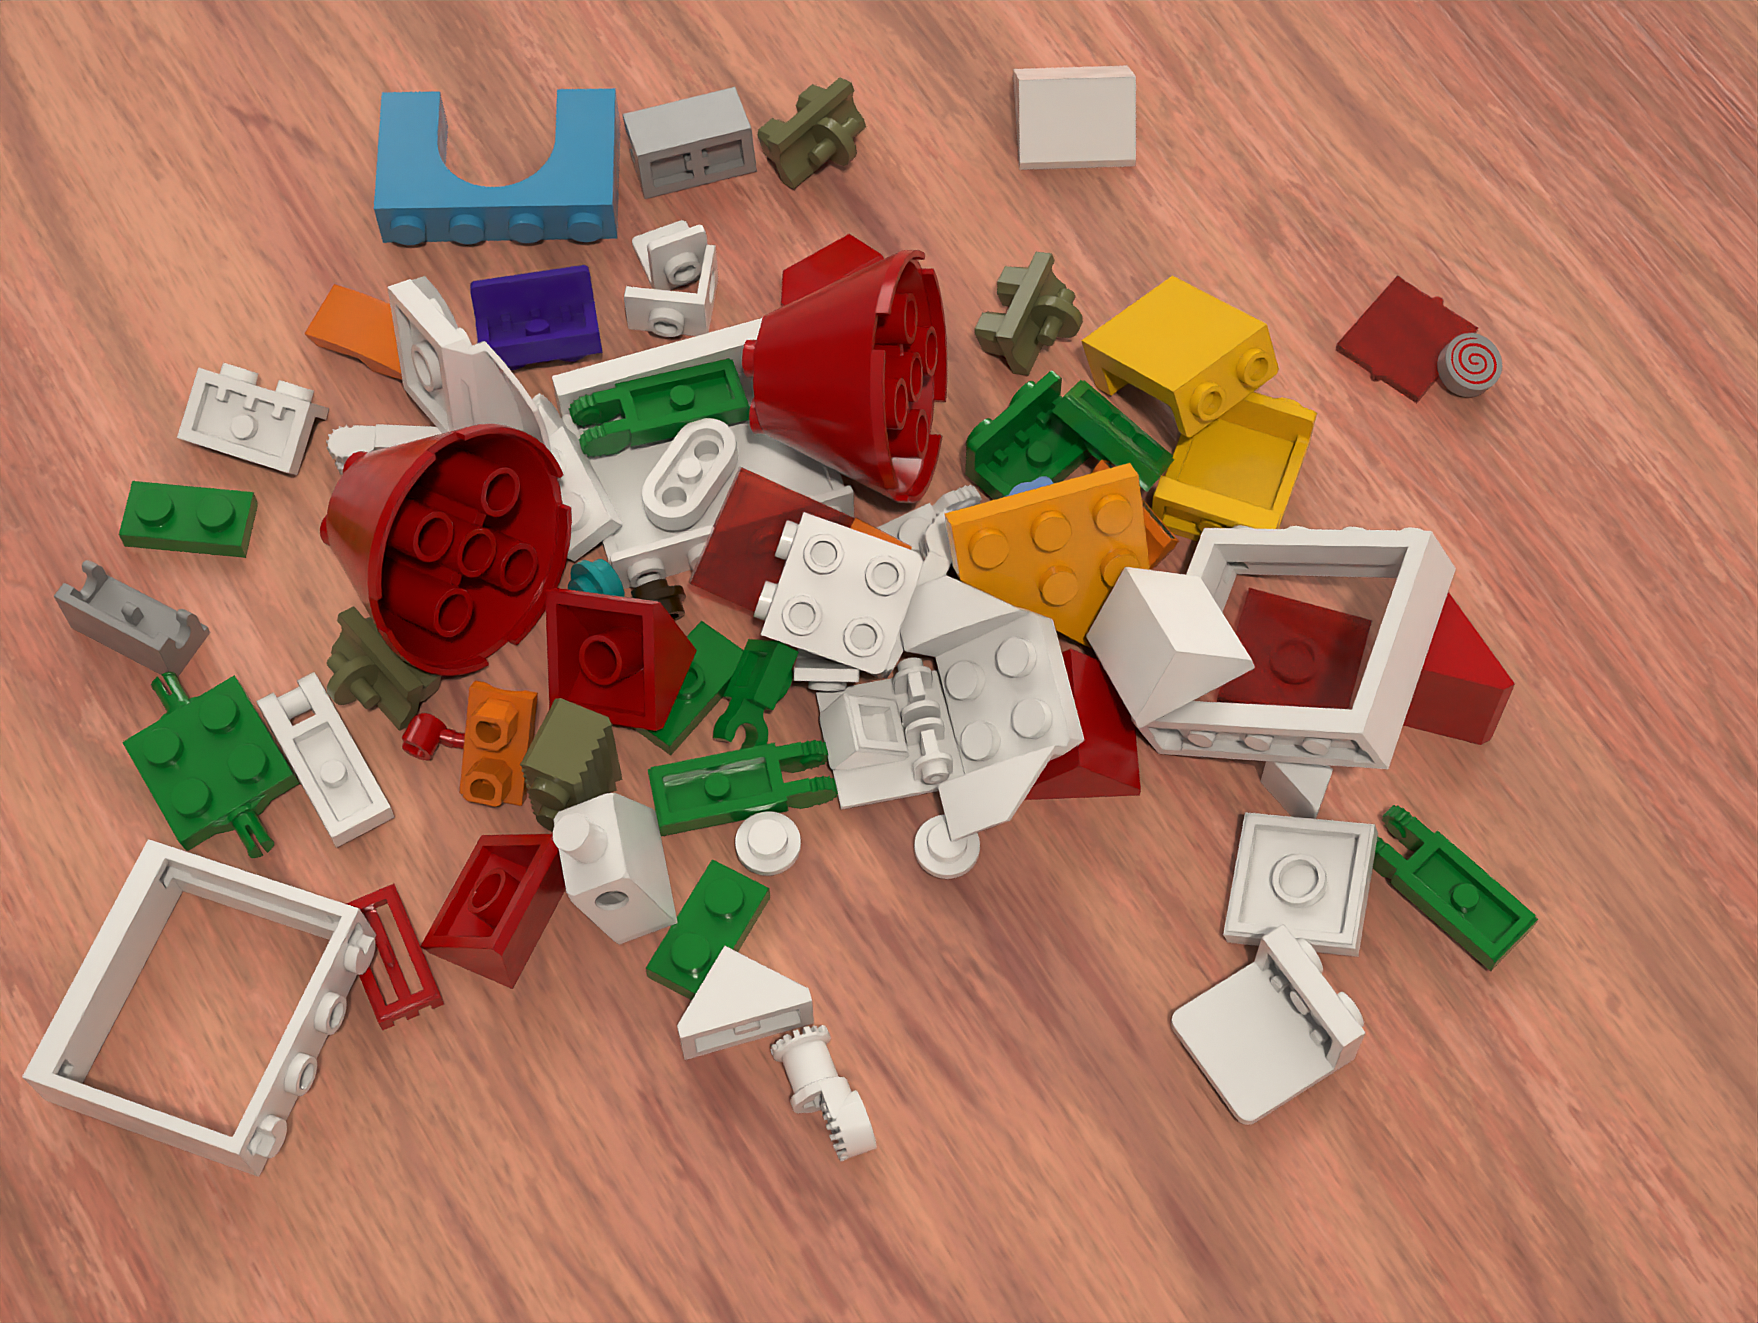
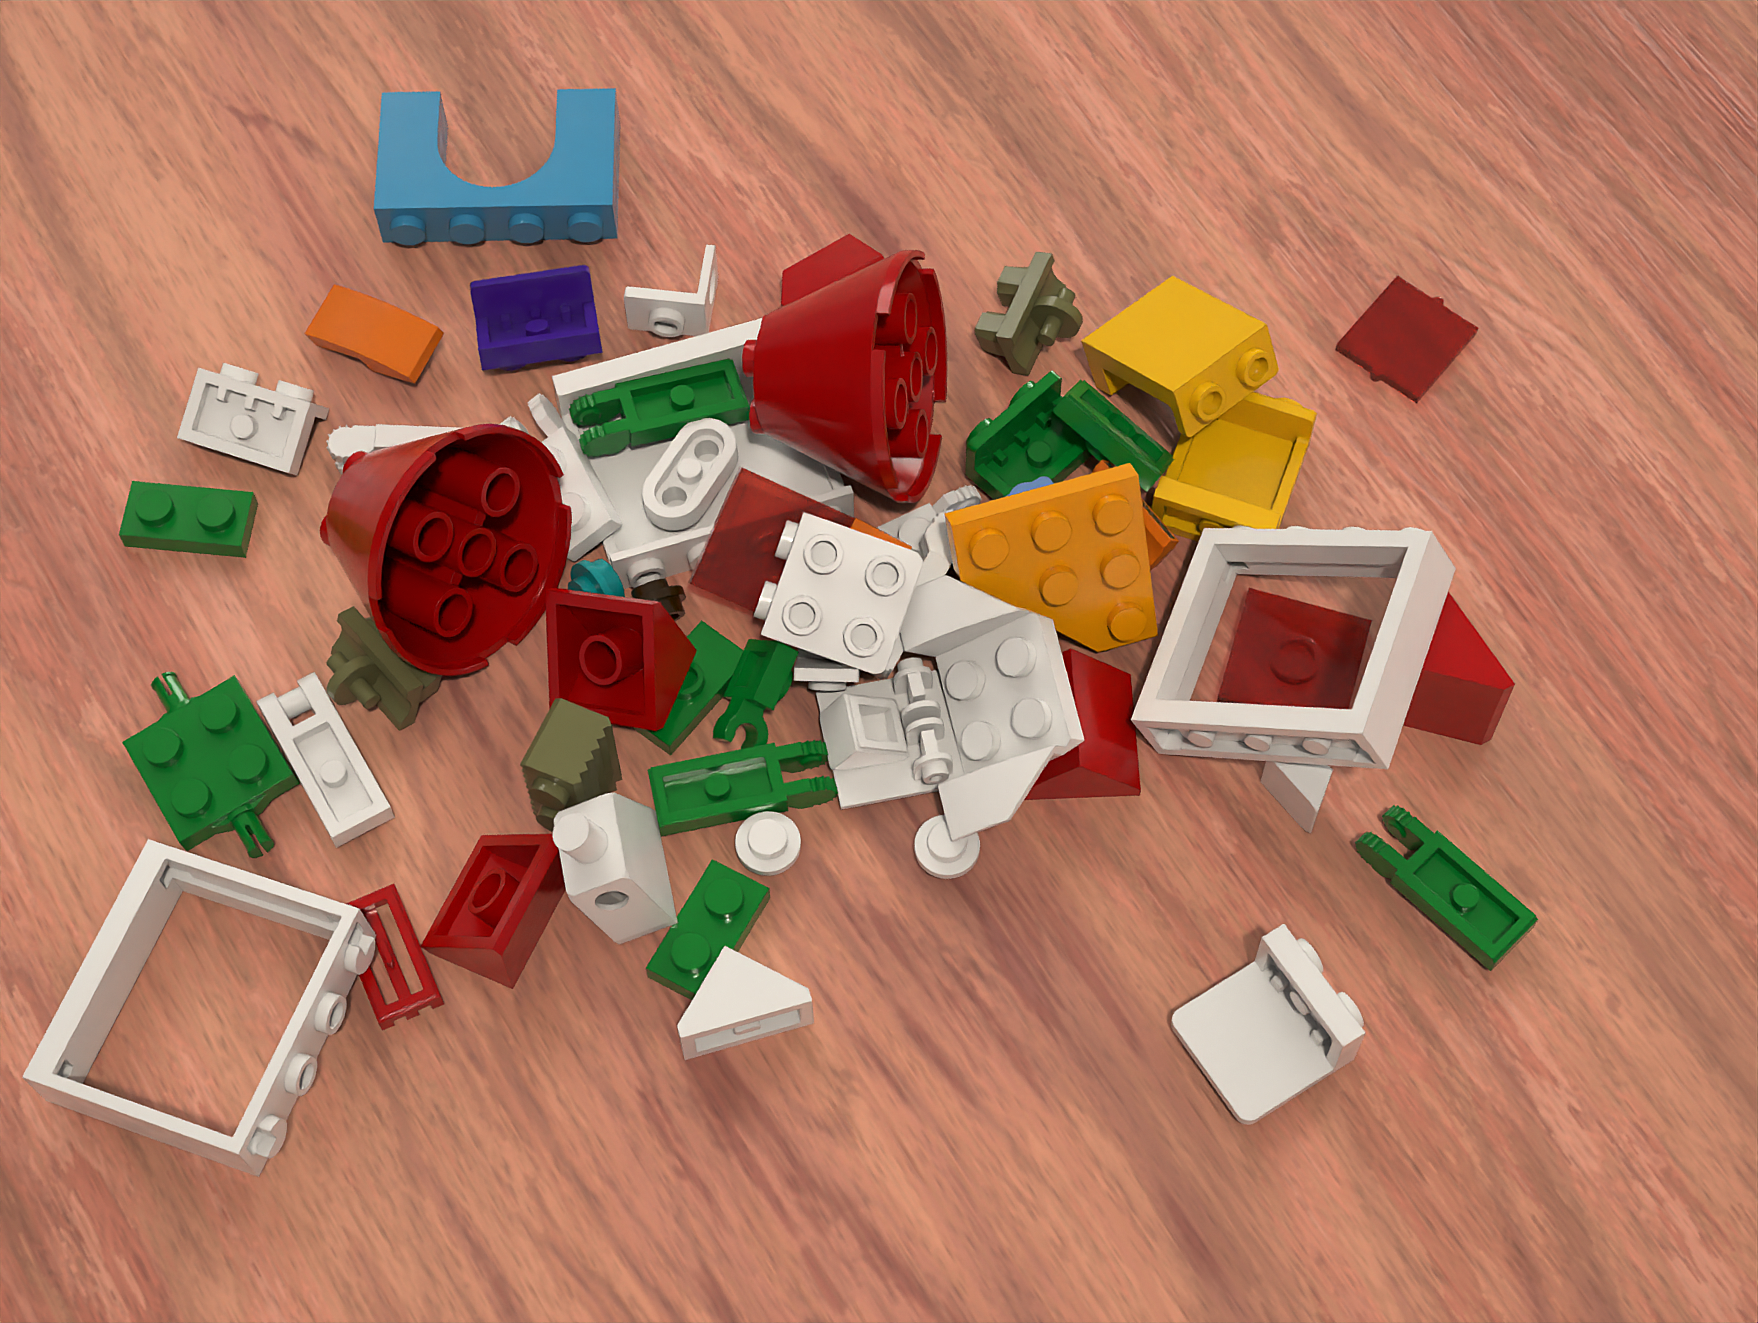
light grey hinge [54,560,210,677] -> none
white piece [388,276,551,452] -> none
red hand [402,713,465,761] -> none
orange hips [459,680,538,807] -> none
light grey hinge [623,87,757,199] -> none
white bracket [632,220,707,291] -> none
olive hips [757,77,867,189] -> none
white connector [770,1025,877,1161] -> none
white slope [1013,66,1136,170] -> none
white slope [1086,567,1255,729] -> none
white tile [1223,812,1378,957] -> none
light grey tile [1437,333,1502,397] -> none

